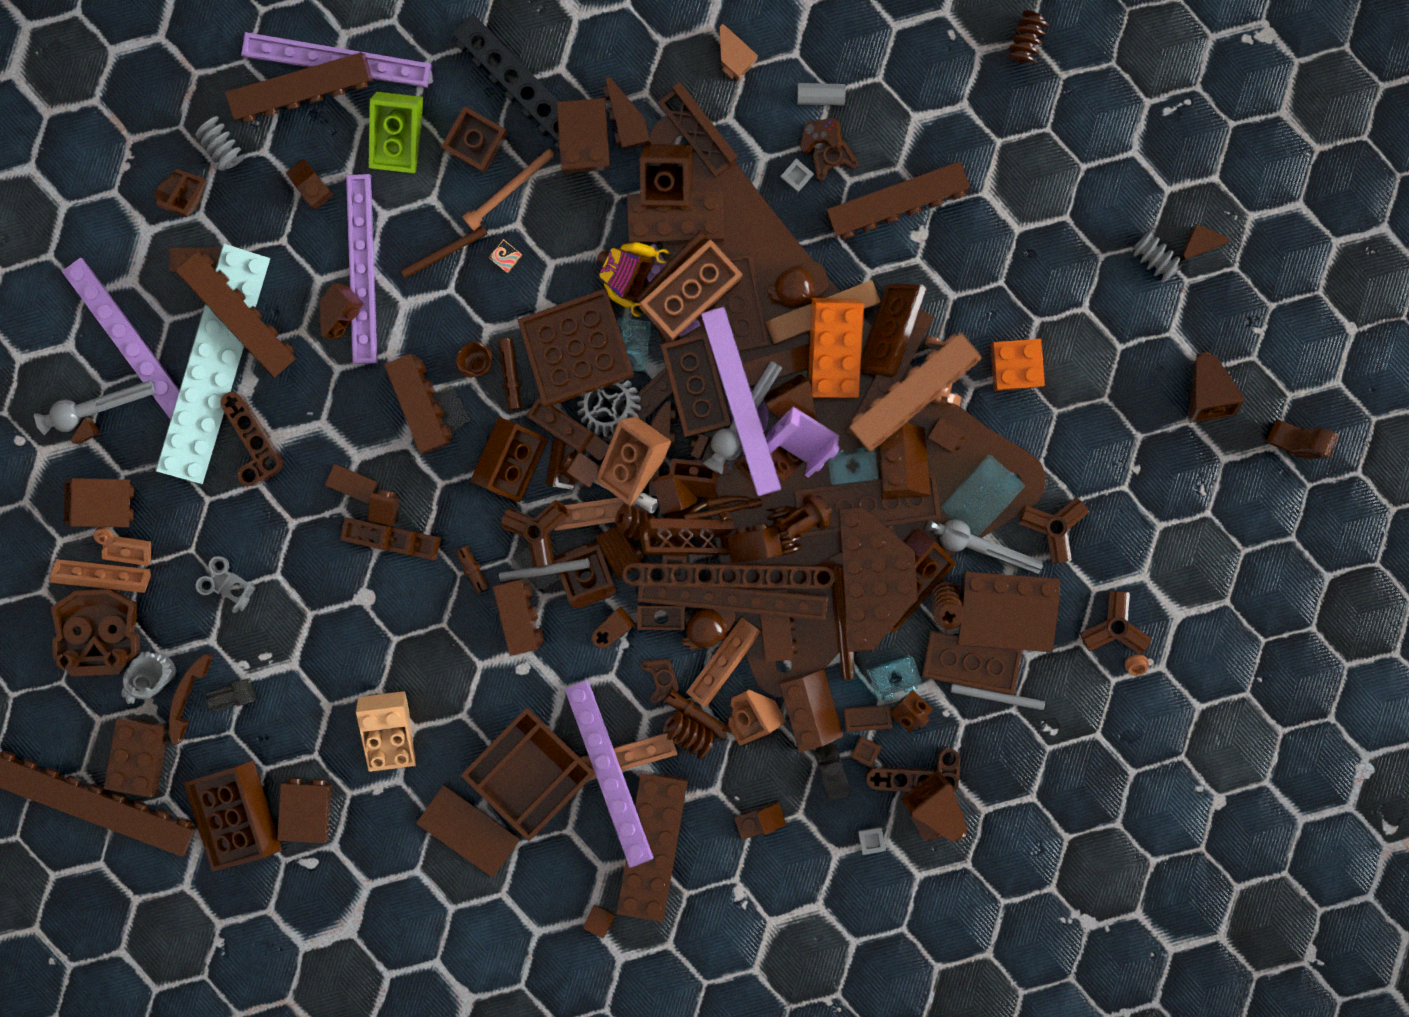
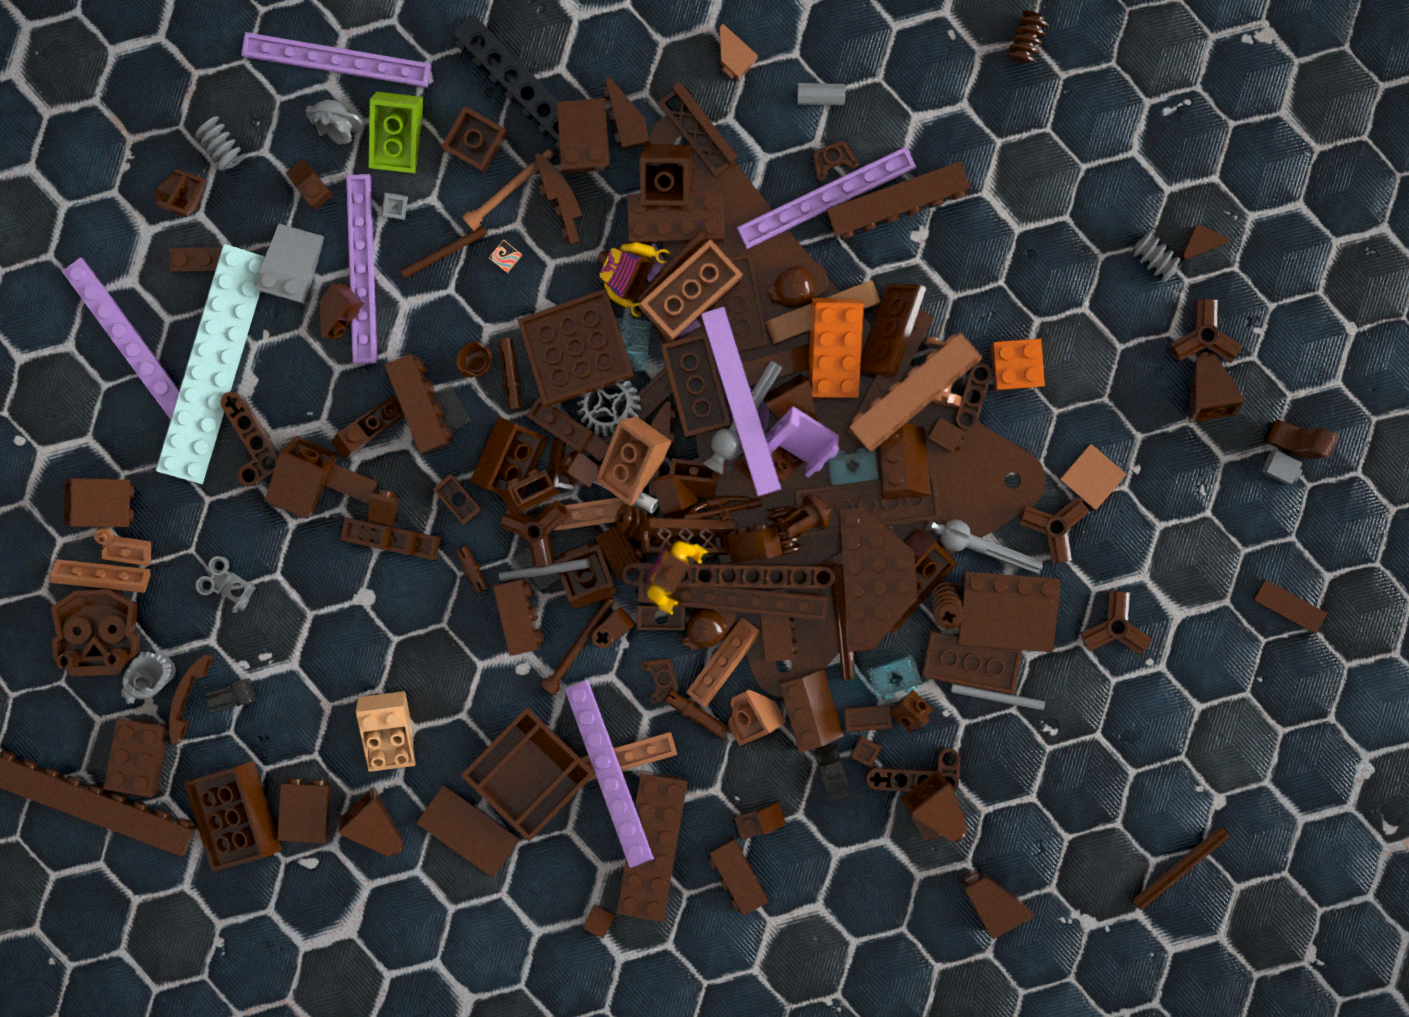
light grey piece [34,380,156,435] -> none
reddish brown slope [71,417,100,444] -> none
reddish brown brick [174,251,296,378] -> none
reddish brown brick [225,52,373,124] -> none
reddish brown piece [662,711,715,759] -> none
reddish brown plate [690,433,712,459] -> none
light grey plate [780,159,814,193] -> none
reddish brown piece [800,118,842,153] -> none
light grey plate [858,826,886,855] -> none
clear light blue slope [940,454,1026,537] -> none
nougat plate [1125,654,1149,676] -> none
none -> light grey slope [255,224,325,305]
none -> reddish brown slope [264,436,339,519]
none -> light grey hair [305,100,363,144]
none -> reddish brown slope [331,396,405,460]
none -> reddish brown slope [339,786,404,857]
none -> light grey tile [381,192,408,220]
none -> reddish brown piece [433,474,483,525]
none -> reddish brown window [500,469,561,517]
none -> reddish brown slope [532,153,582,245]
none -> reddish brown piece [540,597,614,695]
none -> torso [644,542,707,615]
none -> reddish brown brick [708,837,768,916]
none -> lavender tile [736,147,916,250]
none -> reddish brown beam [953,363,992,431]
none -> reddish brown slope [960,870,1035,939]
none -> nougat tile [1059,444,1127,510]
none -> reddish brown axle [1133,827,1229,910]
none -> reddish brown piece [1169,299,1242,363]
none -> reddish brown tile [1253,579,1328,634]
none -> light grey brick [1261,450,1302,484]

